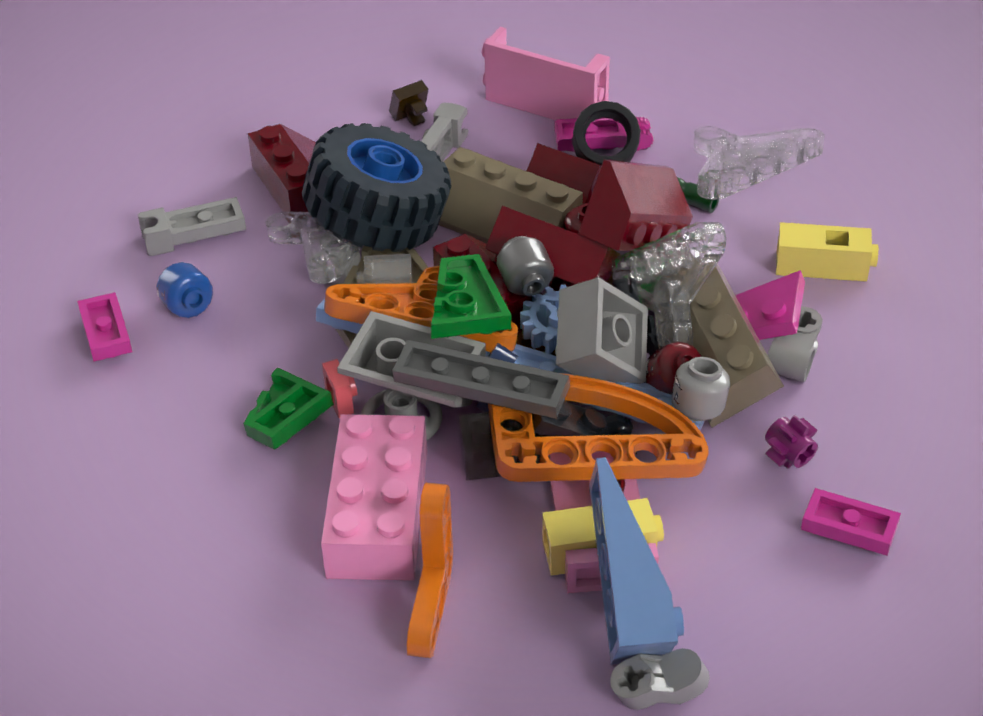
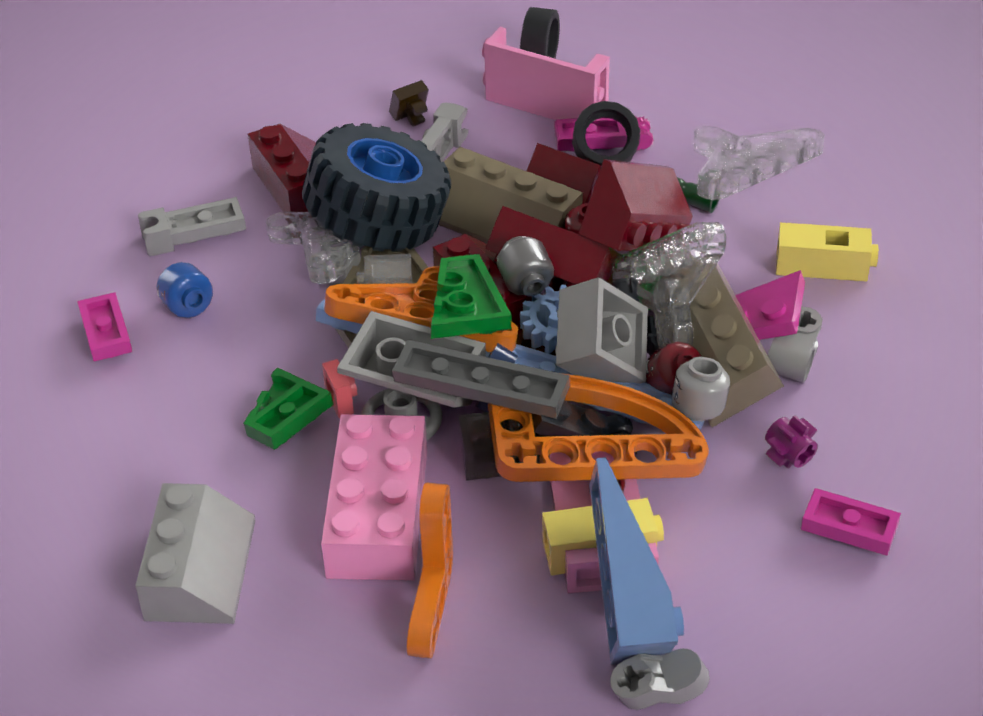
none -> light grey slope [135,483,255,624]
none -> black tyre [520,7,560,59]

